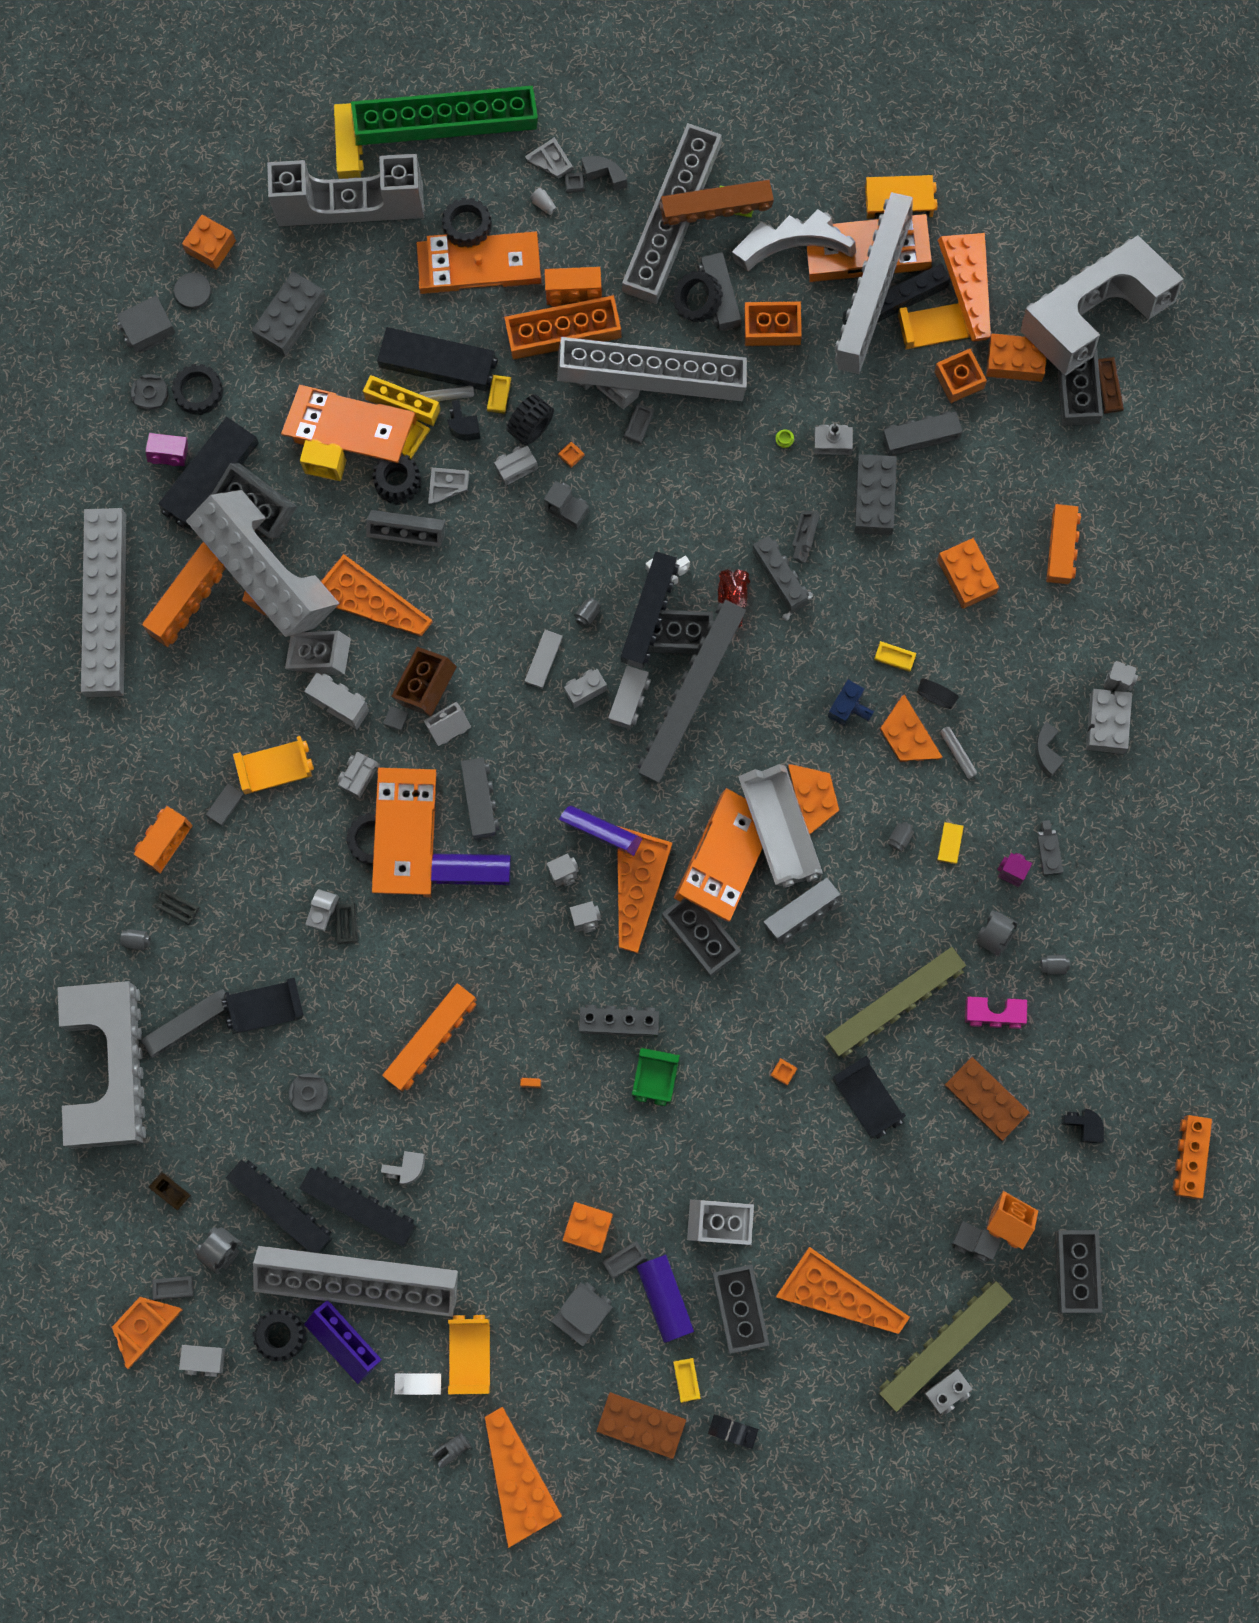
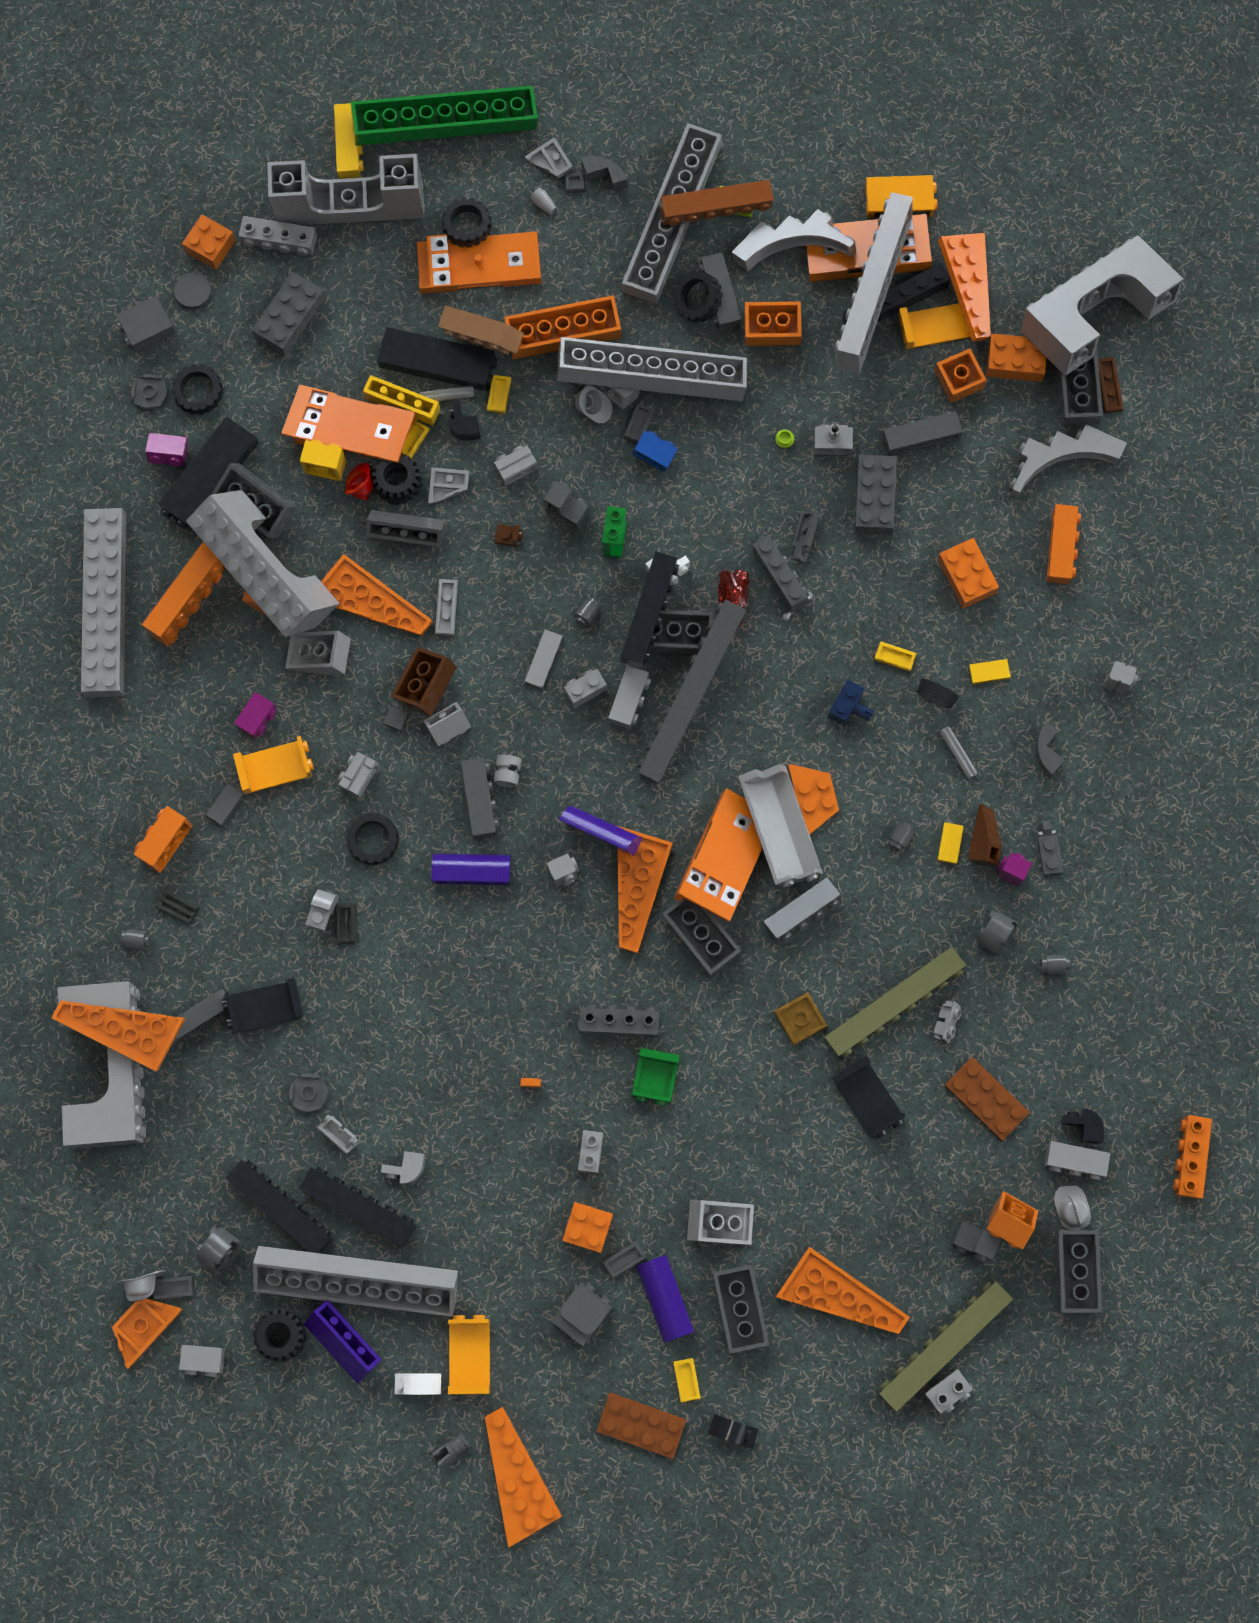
dark brown slope [149,1172,191,1211] -> none
light grey piece [304,673,369,730] -> none
orange piece [372,768,437,897] -> none
orange brick [382,983,477,1092] -> none
black tyre [506,394,554,446] -> none
orange brick [545,267,602,307] -> none
orange tile [558,442,585,468] -> none
light grey brick [570,901,601,933] -> none
orange tile [770,1058,798,1086] -> none
orange wing [880,695,942,762] -> none
dark pink arch [965,997,1027,1029] -> none
light grey piece [1086,689,1132,754] -> none
none -> orange wing [51,1000,185,1072]
none -> light grey piece [118,1270,166,1301]
none -> magenta brick [234,692,277,739]
none -> light grey brick [239,216,317,256]
none -> light grey hinge [317,1115,358,1154]
none -> red piece [345,463,374,501]
none -> light grey tile [435,579,458,636]
none -> medium nougat brick [438,305,524,355]
none -> light grey wheel [493,755,522,787]
none -> reddish brown bracket [495,524,523,547]
none -> light grey piece [573,385,613,423]
none -> light grey brick [578,1130,604,1174]
none -> green panel [602,506,627,559]
none -> blue brick [632,431,678,472]
none -> pearl gold tile [774,992,828,1046]
none -> light grey hinge [933,1001,961,1043]
none -> reddish brown slope [968,804,1002,866]
none -> yellow tile [969,659,1011,684]
none -> light grey arch [1009,425,1127,498]
none -> light grey brick [1044,1141,1111,1181]
none -> light grey piece [1054,1185,1091,1230]

